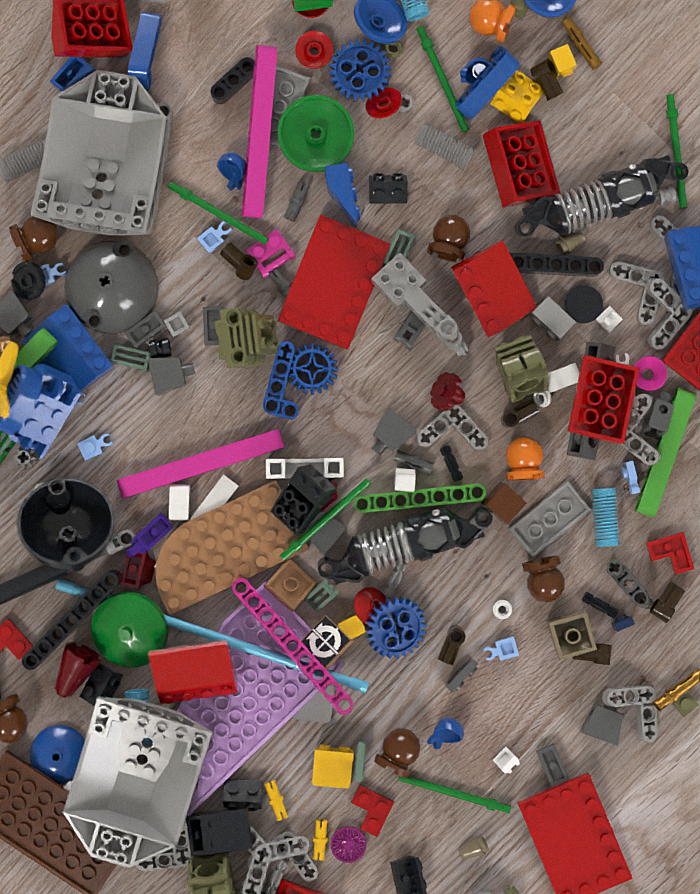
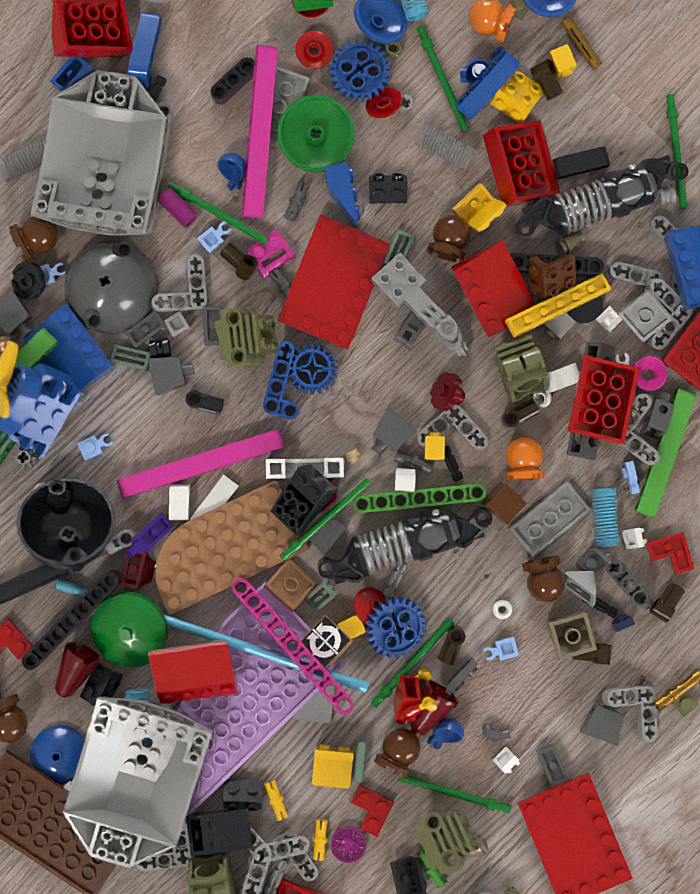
none -> black axle [148,75,167,102]
none -> light grey beam [151,254,207,312]
none -> magenta pin [158,188,198,228]
none -> black piece [186,390,224,416]
none -> tan plate [343,448,361,464]
none -> green bar [371,618,454,708]
none -> red torso [393,668,436,725]
none -> dark red cone [409,680,459,735]
none -> olive piece [414,812,478,876]
none -> bright green pin [416,850,448,889]
none -> yellow brick [425,432,445,460]
none -> yellow bracket [452,183,507,232]
none -> dark grey arm [482,724,511,742]
none -> yellow tile [505,273,611,338]
none -> reddish brown bracket [529,254,576,300]
none -> black beam [552,146,610,179]
none -> light grey slope [564,571,597,607]
none -> dark grey bracket [577,547,612,574]
none -> light grey plate [618,289,673,343]
none -> white tile [622,527,647,549]

